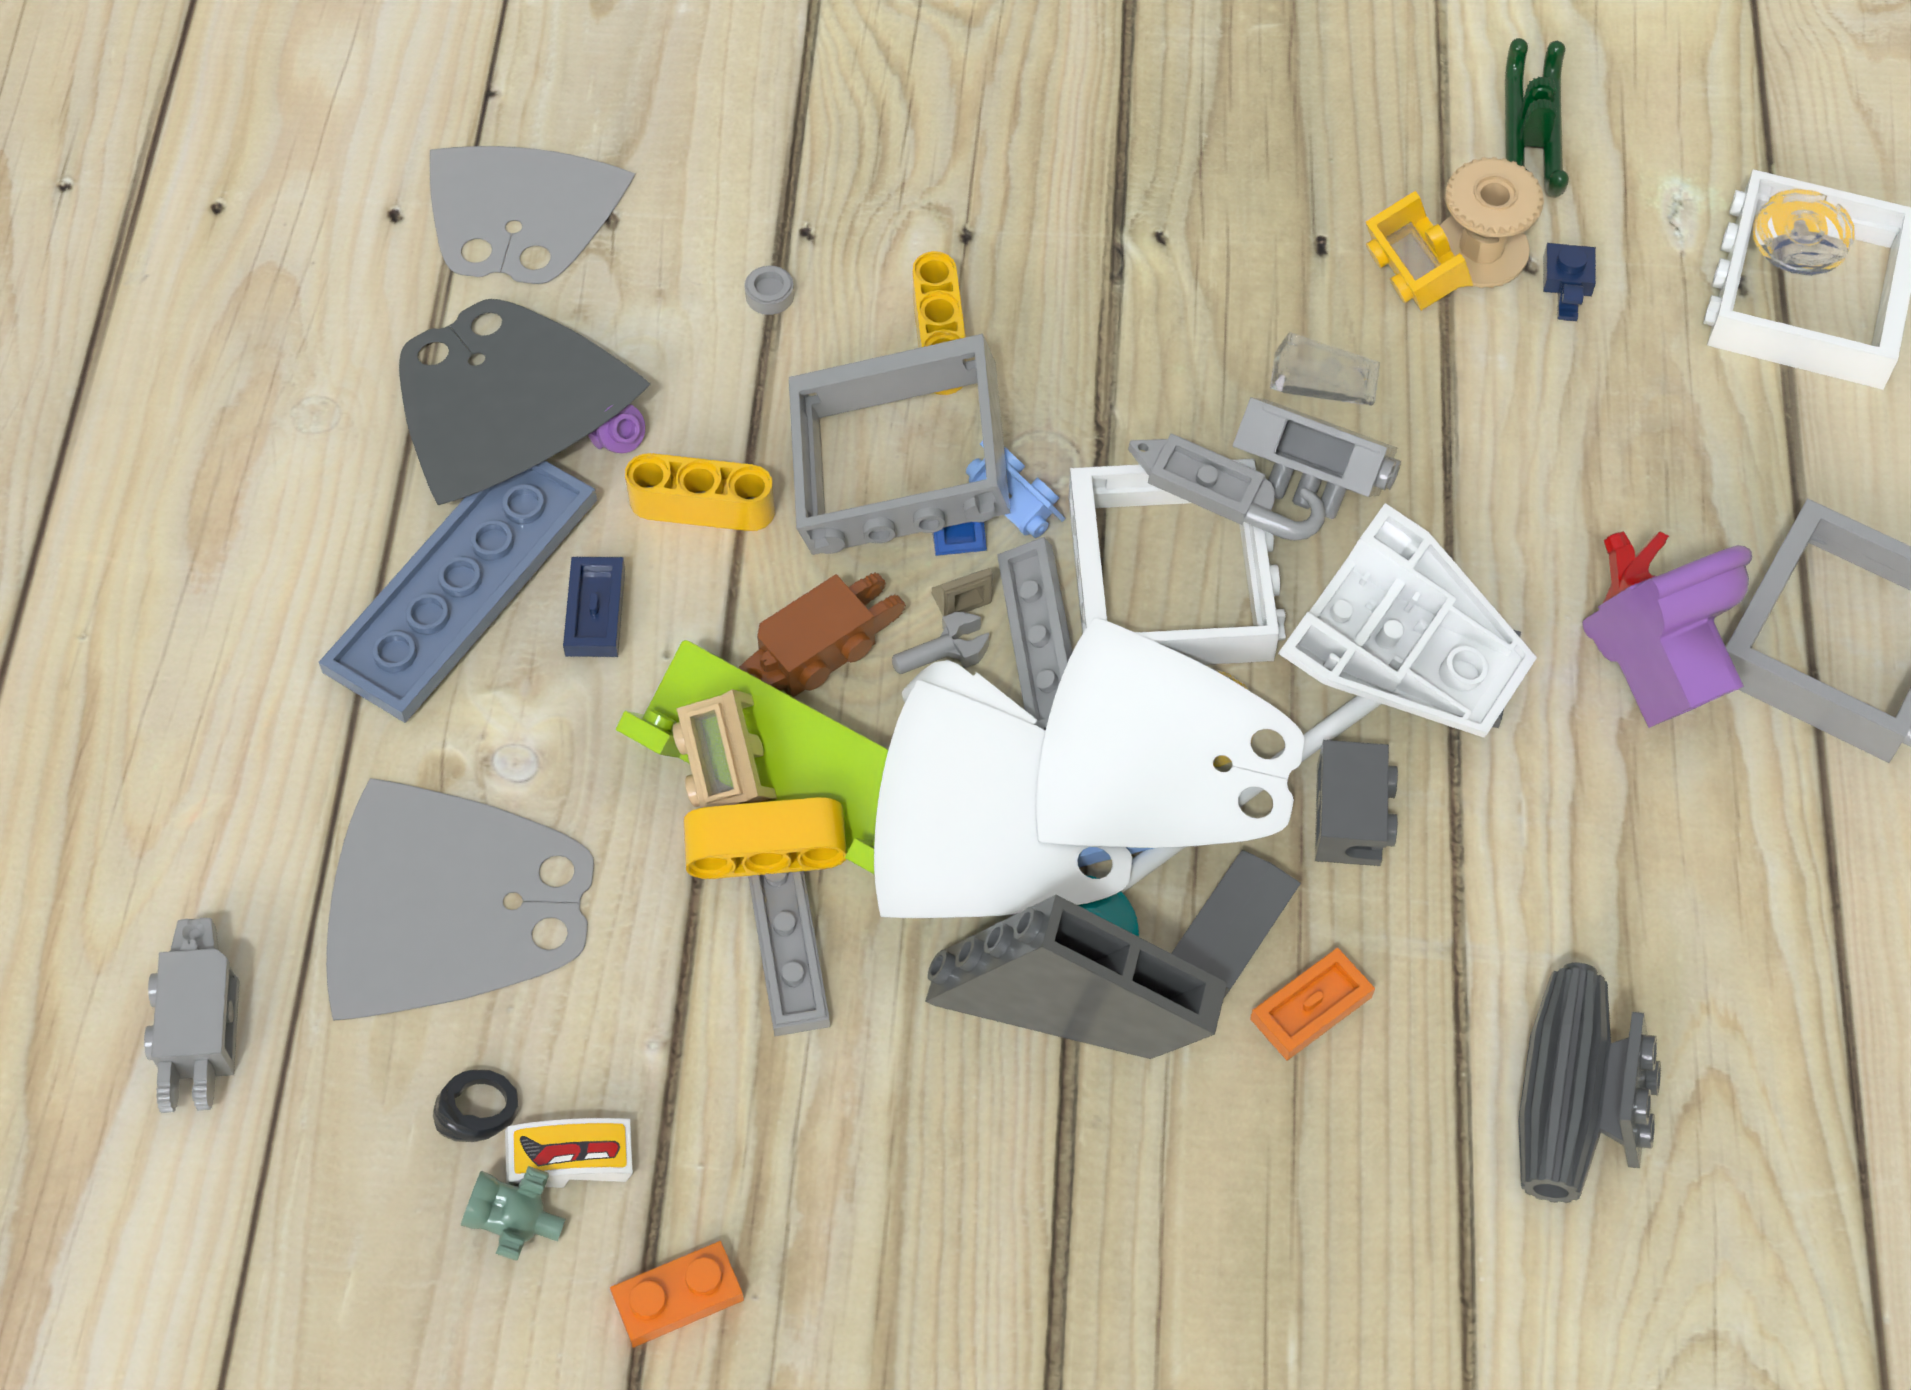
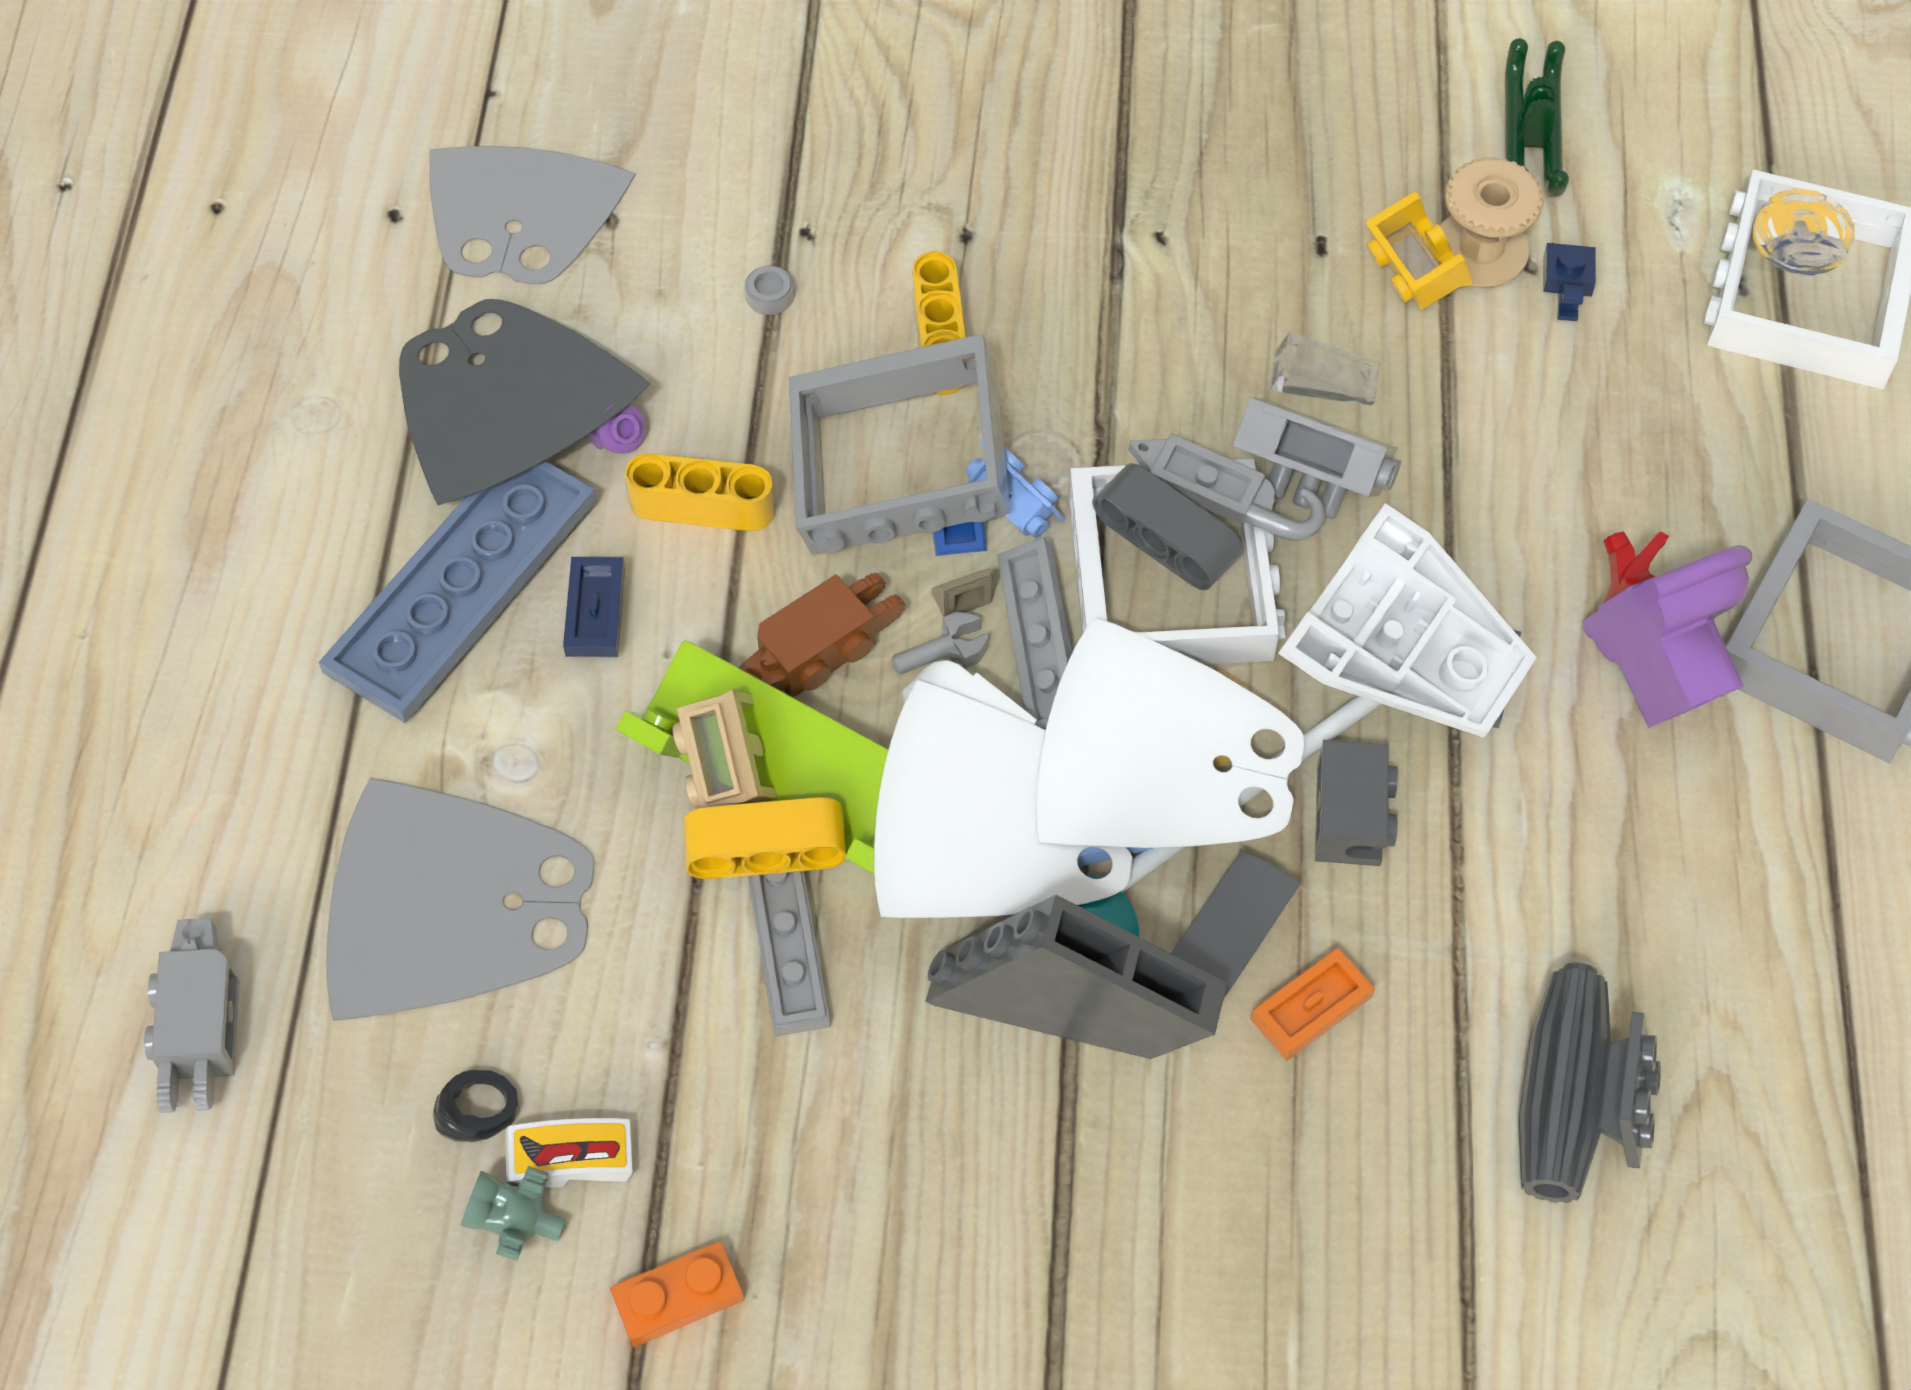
none -> dark grey beam [1092,463,1244,590]

